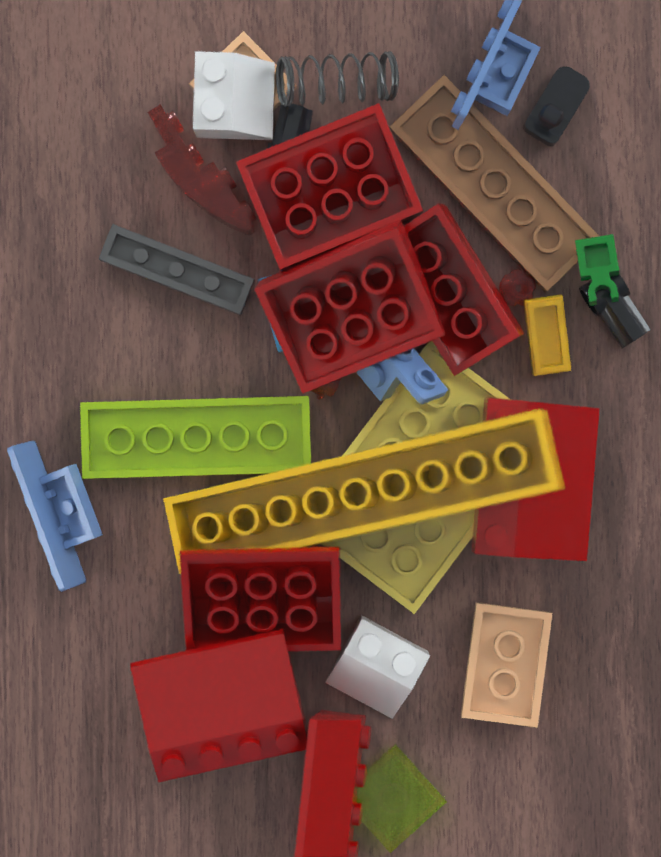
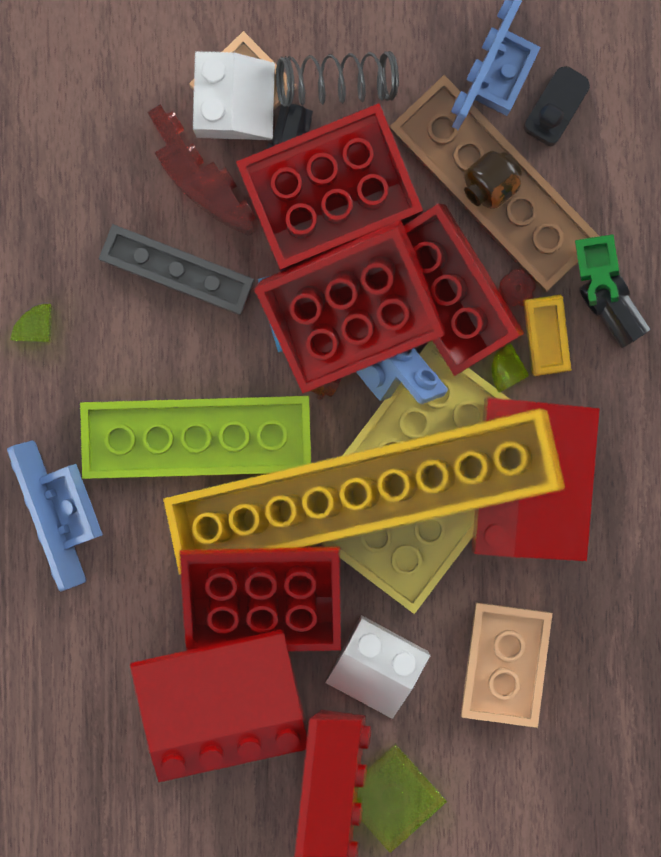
none -> clear neon green tile [10,304,52,342]
none -> dark brown head [464,151,522,209]
none -> clear neon green tile [492,343,529,393]

